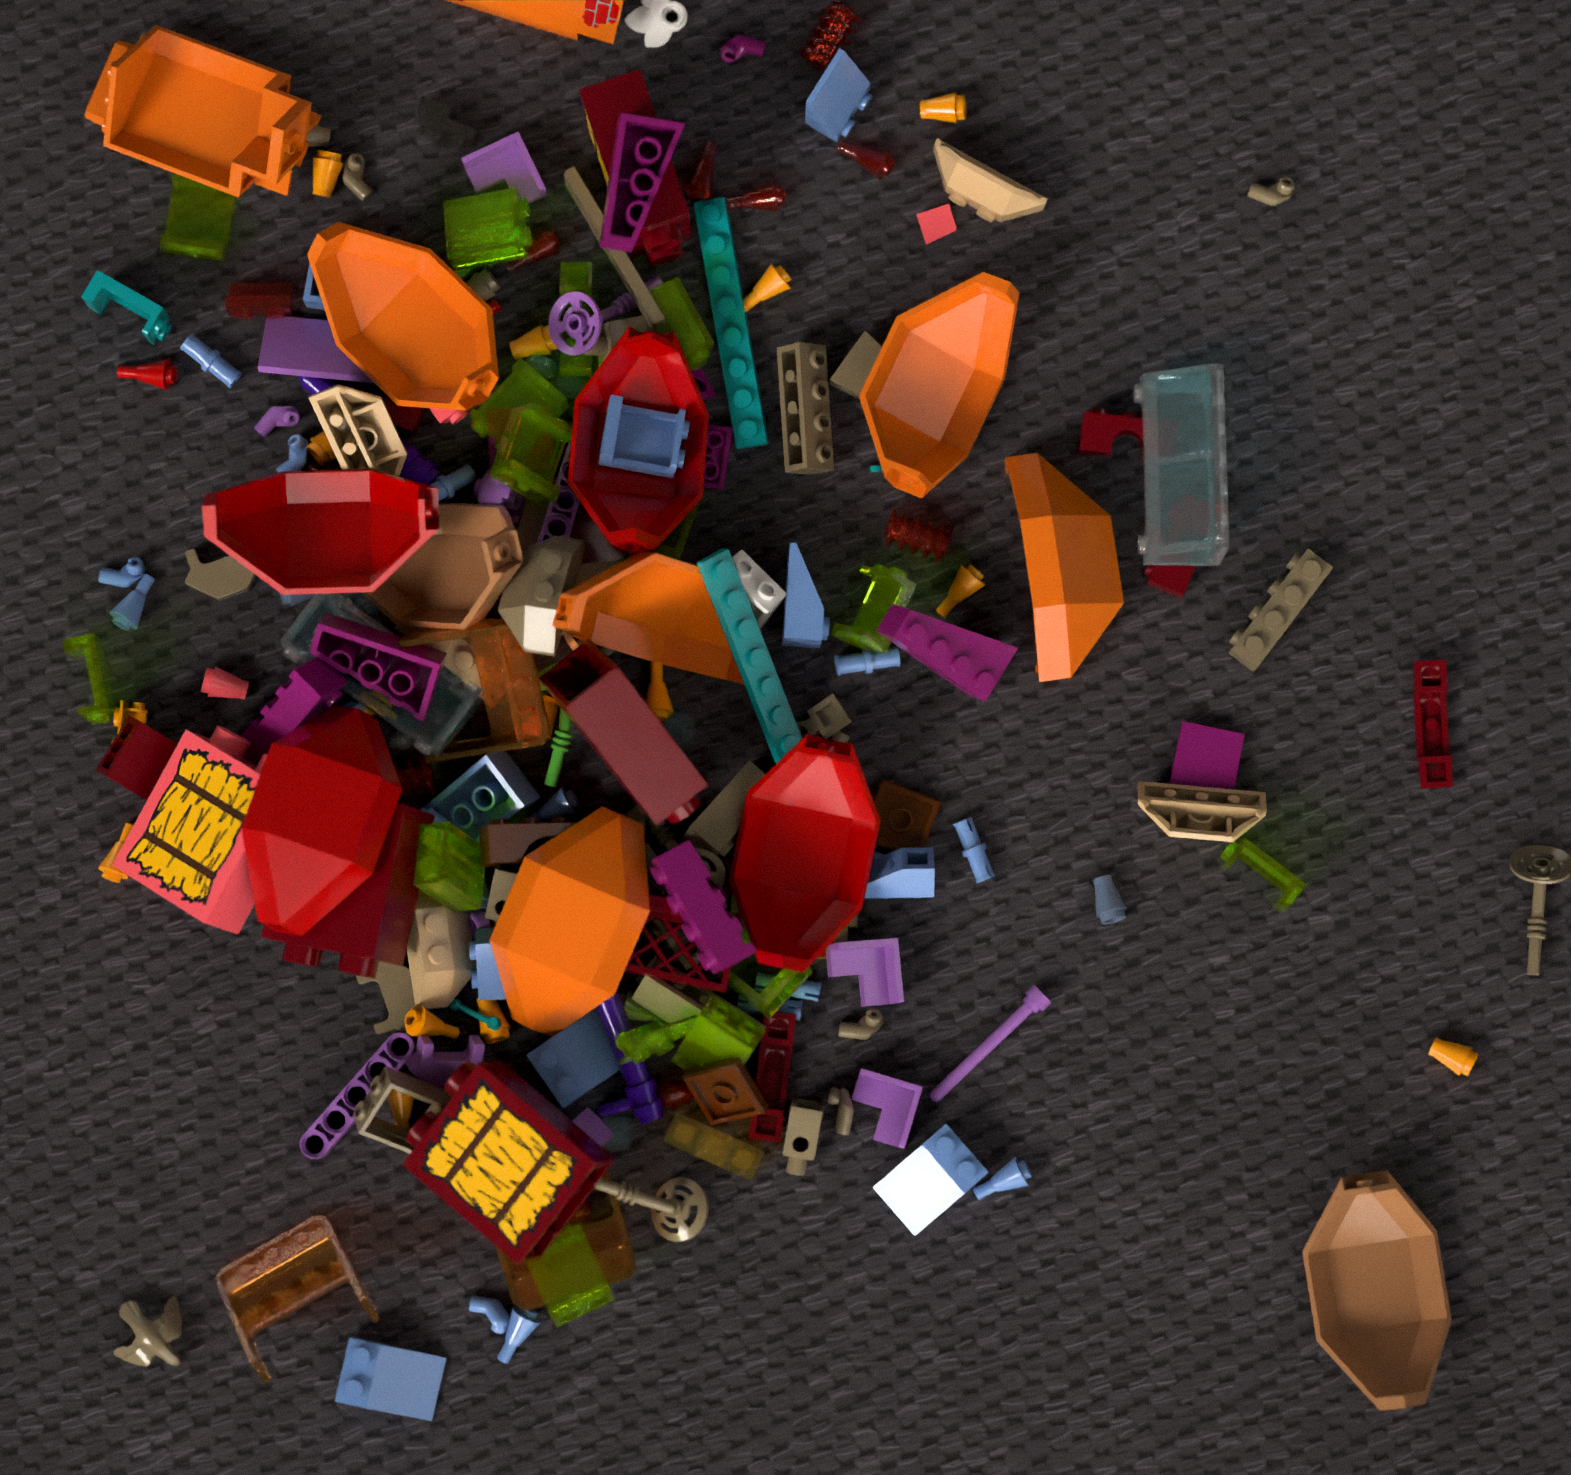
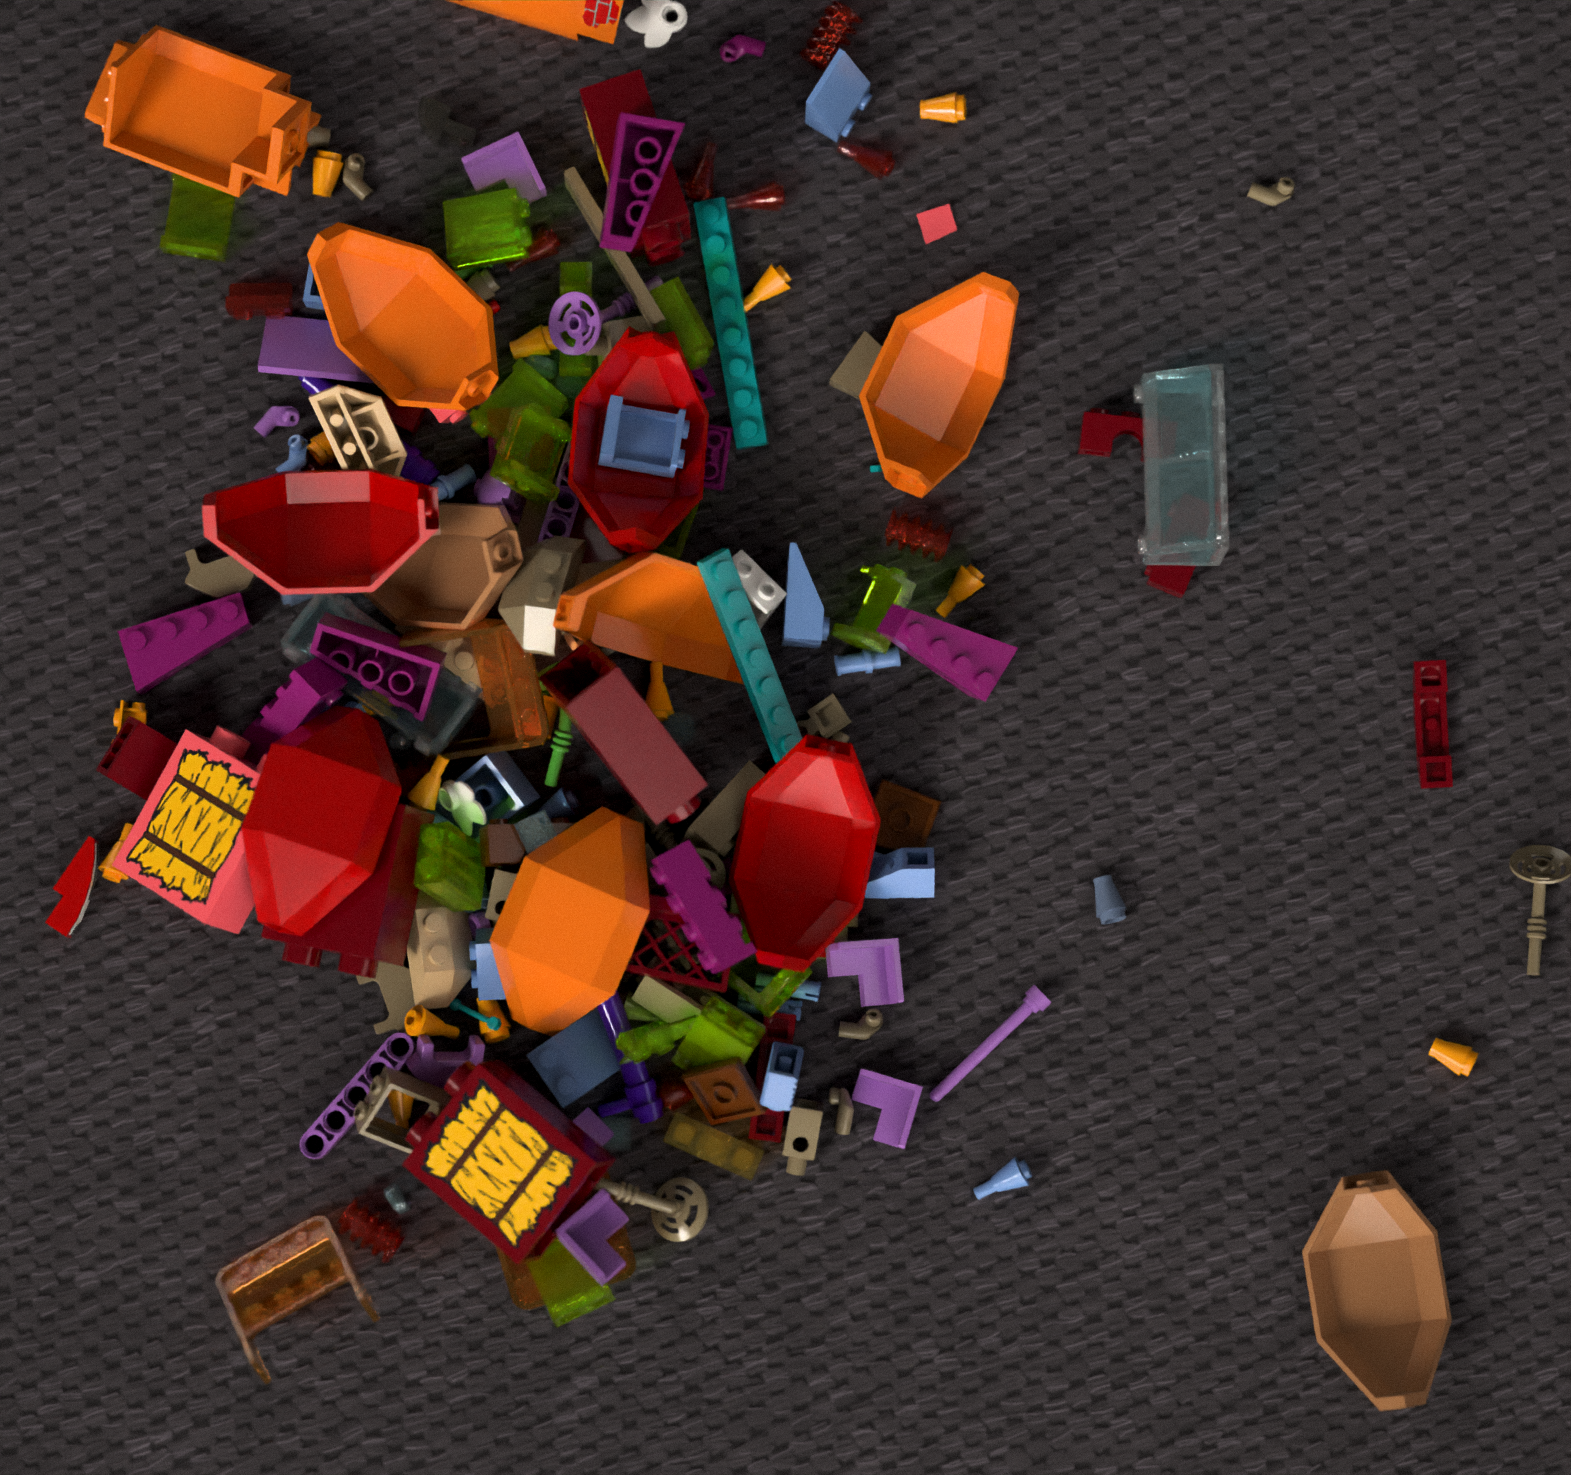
clear neon green panel [62,633,116,725] -> none
teal panel [81,270,172,345] -> none
medium blue arm [98,557,145,588] -> none
medium blue cone [110,574,155,631] -> none
dark tan animal [113,1296,182,1367] -> none
red cone [117,359,177,390] -> none
medium blue pin [180,333,242,388] -> none
coral cone [200,666,249,700] -> none
medium blue slope [335,1336,447,1421] -> none
medium blue arm [469,1295,510,1334] -> none
medium blue cone [497,1305,541,1364] -> none
dark tan brick [777,342,834,475] -> none
slope [872,1124,989,1236] -> none
tan wedge [933,138,1048,222] -> none
medium blue pin [953,817,995,883] -> none
orange panel [1004,453,1124,682] -> none
tan wedge [1137,781,1267,842] -> none
magenta tile [1169,721,1245,789] -> none
clear neon green panel [1219,837,1306,913] -> none
dark tan brick [1228,549,1333,672] -> none
none -> red slope [45,836,99,938]
none -> magenta wedge [118,592,253,695]
none -> clear red piece [336,1196,408,1264]
none -> clear light blue tile [384,1182,412,1215]
none -> light orange cone [406,754,449,812]
none -> plate [438,780,487,837]
none -> clear light blue tile [514,809,557,853]
none -> medium lavender panel [556,1188,629,1286]
none -> medium blue brick [760,1041,804,1111]

